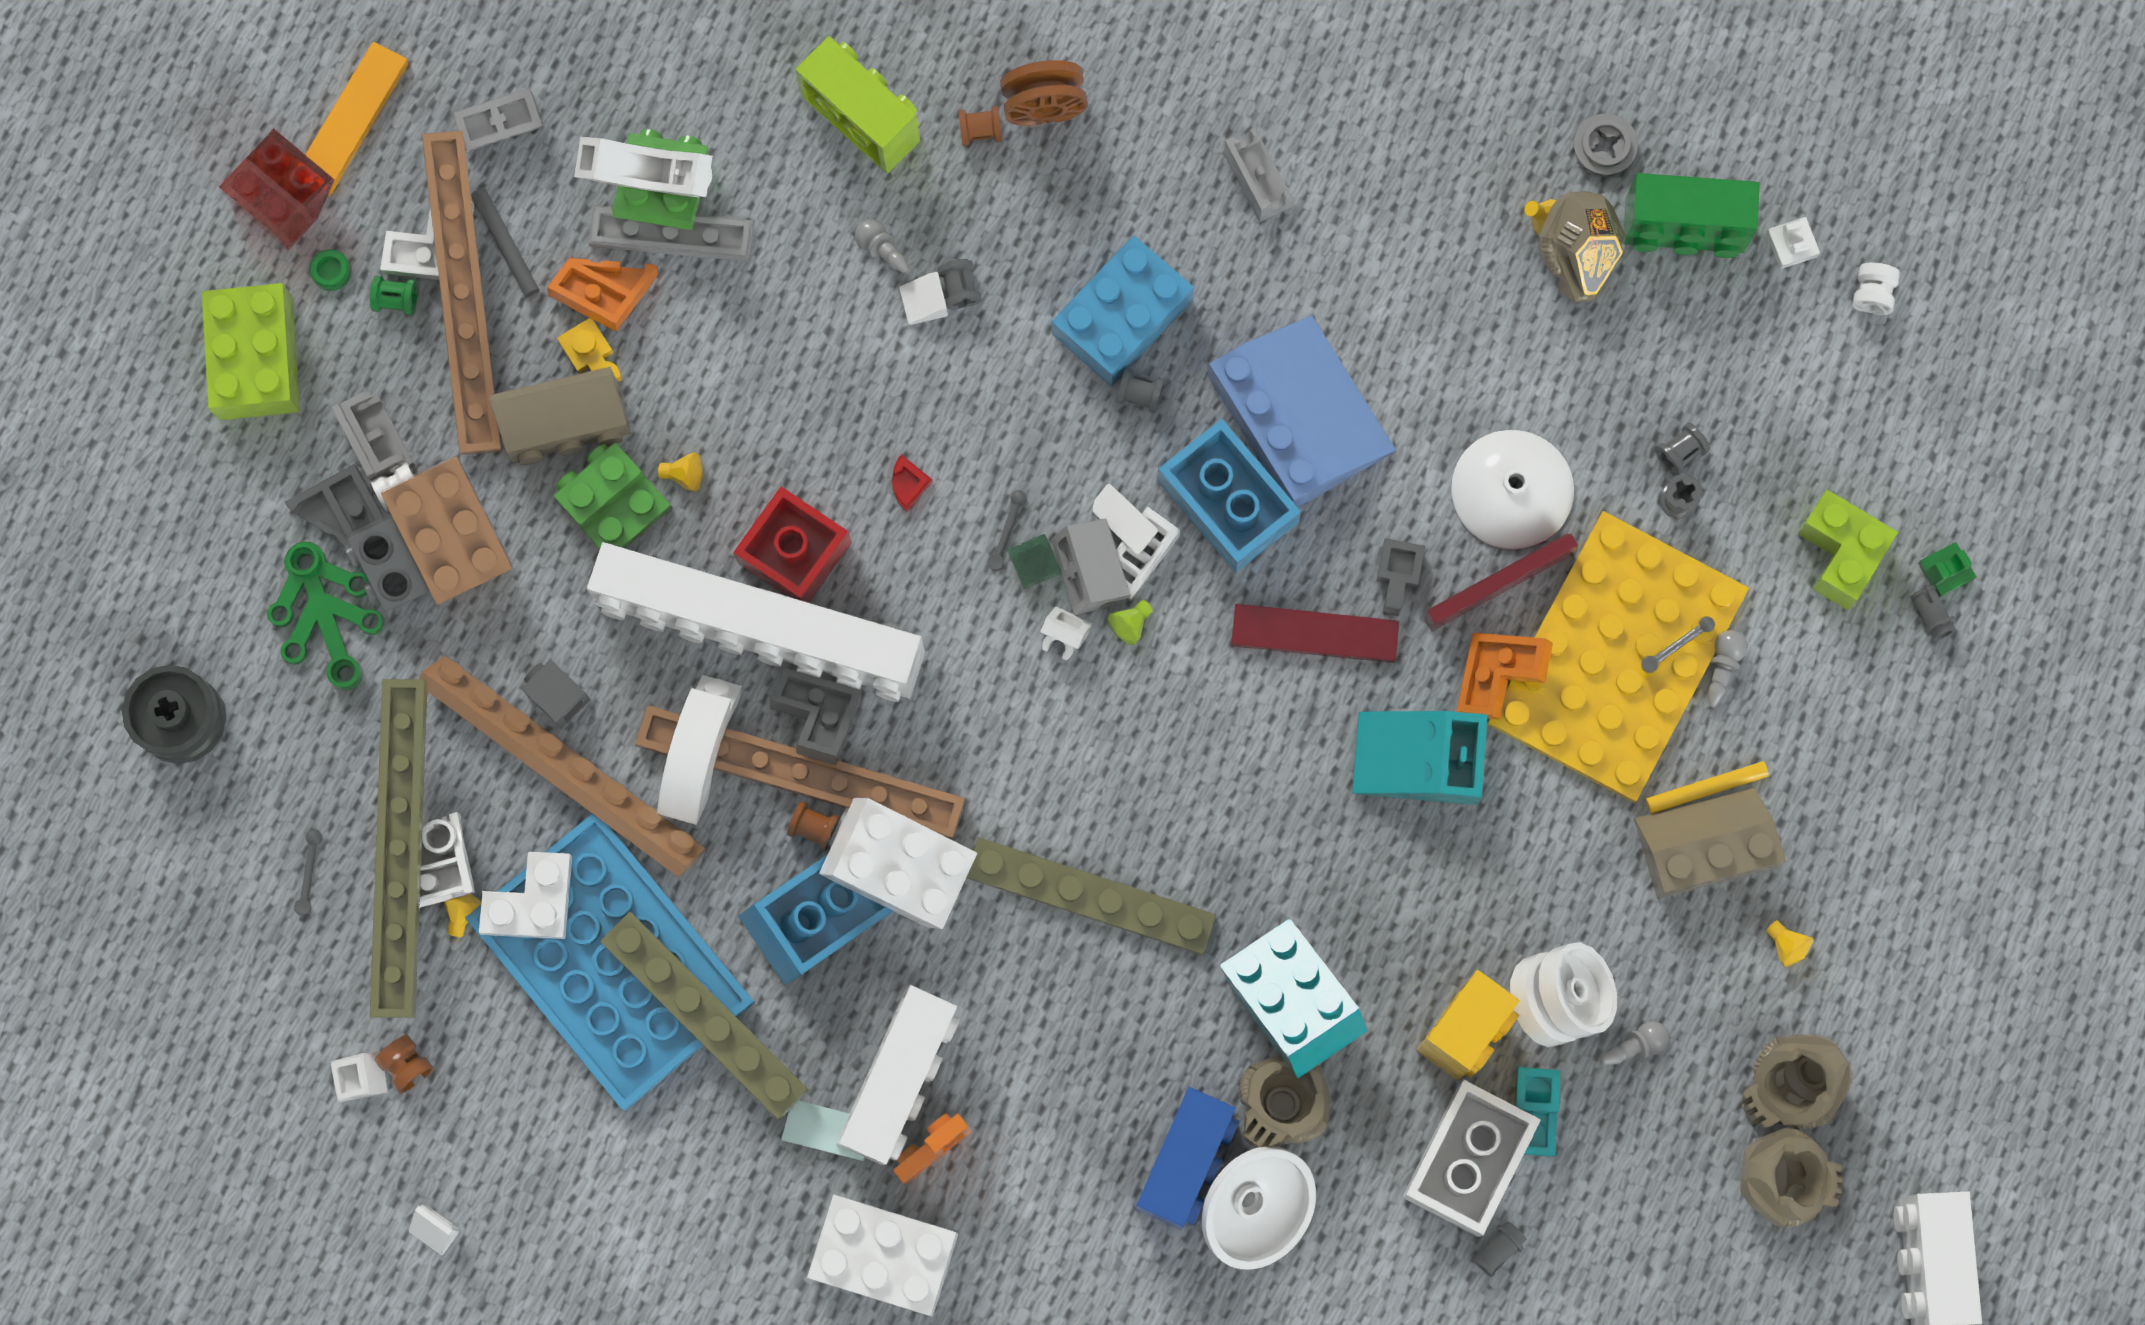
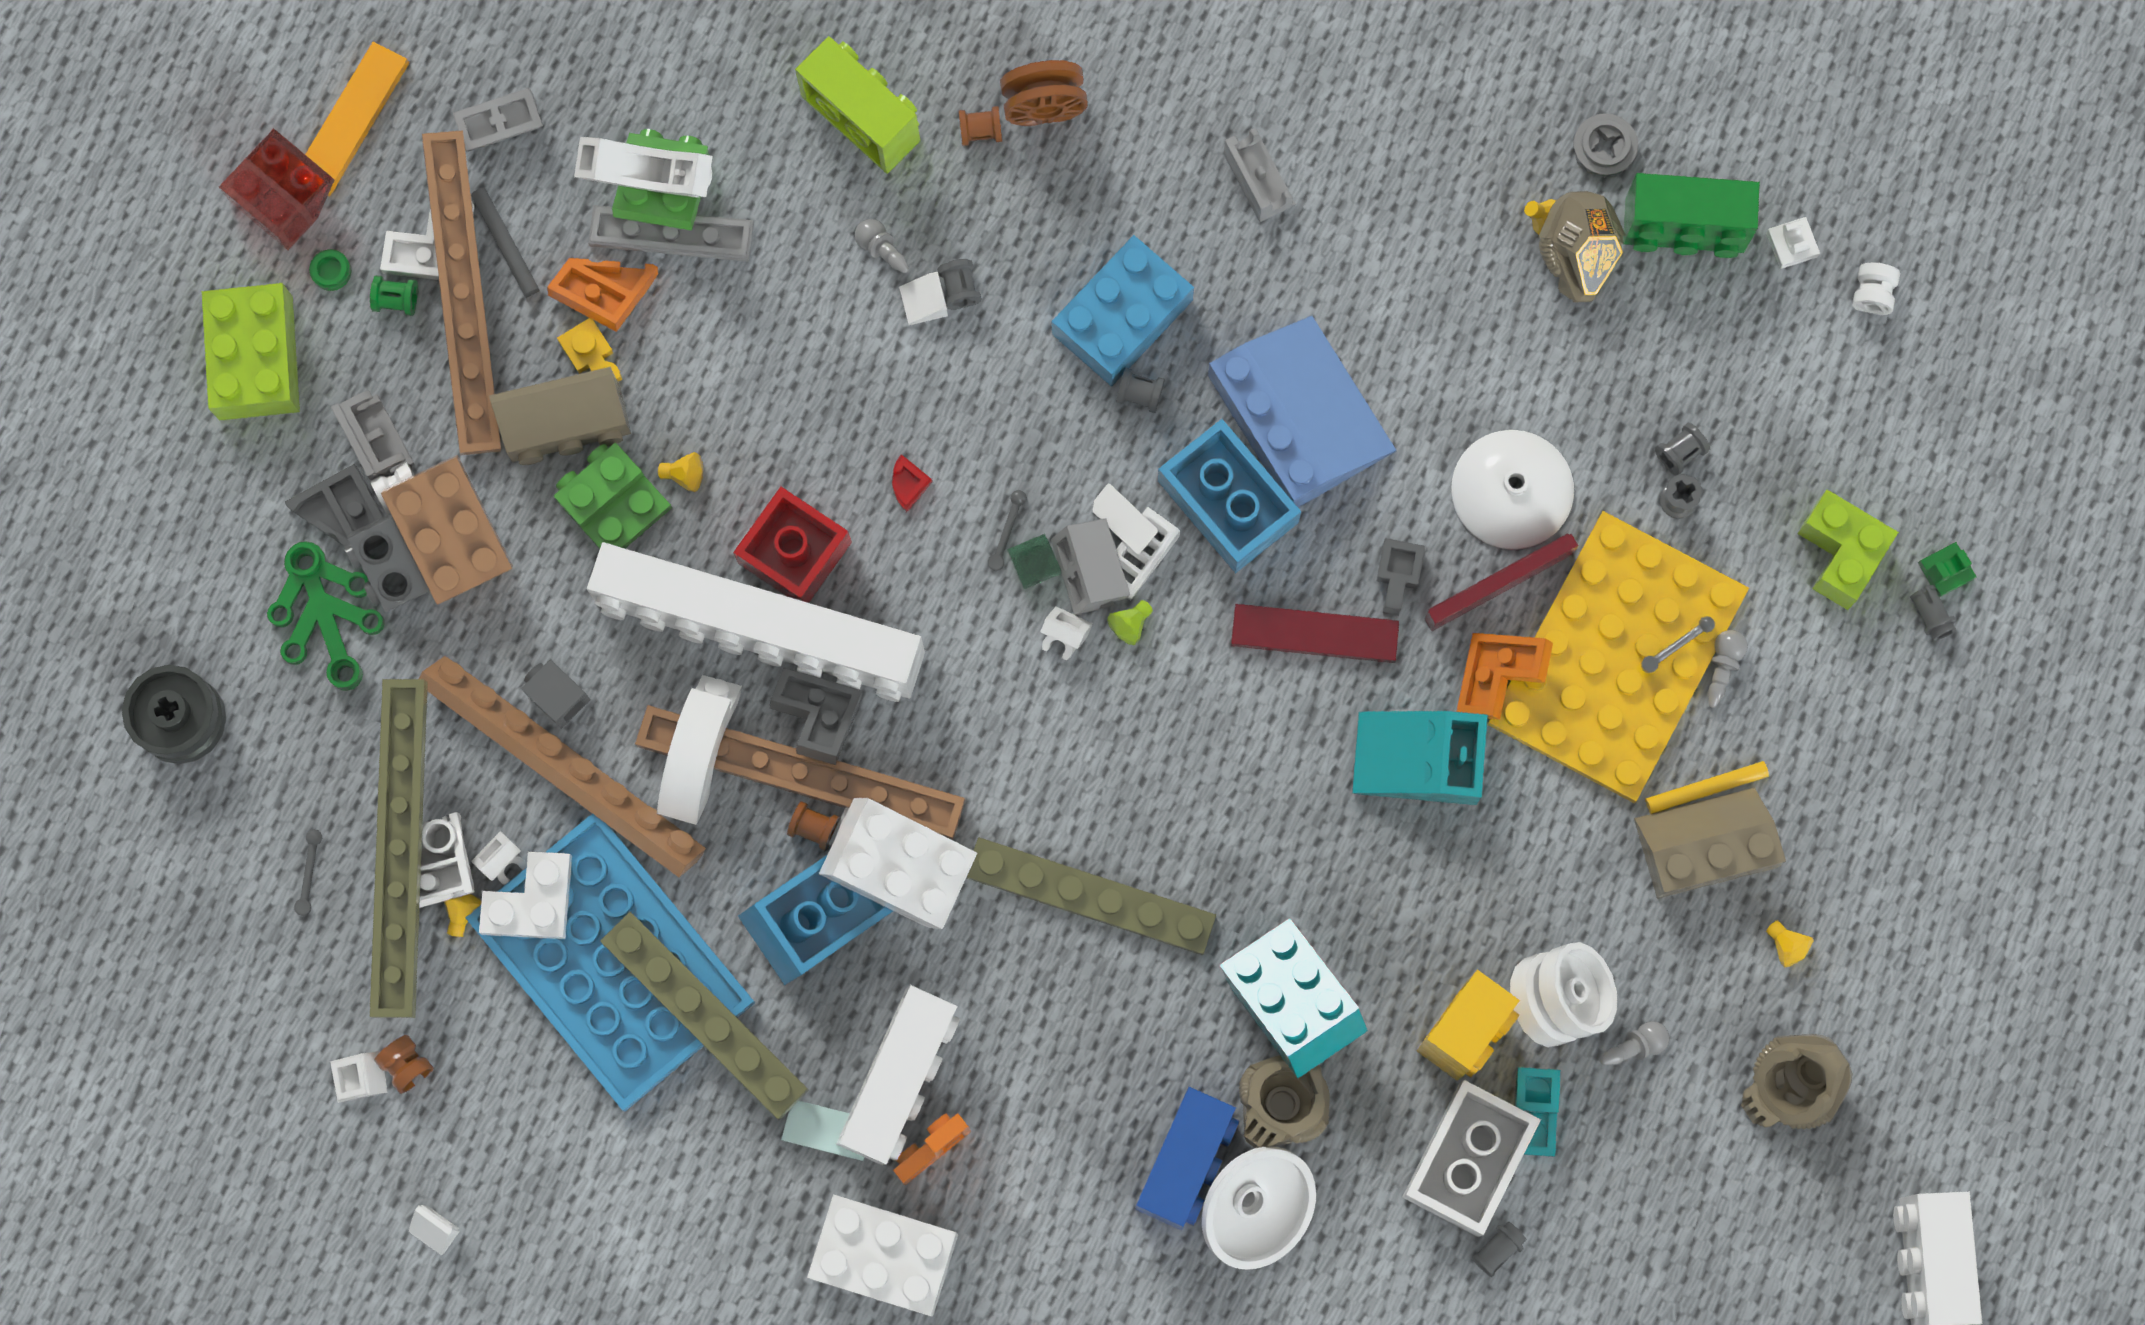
dark tan helmet [1740,1128,1843,1227] -> none
none -> white tile [471,831,527,885]

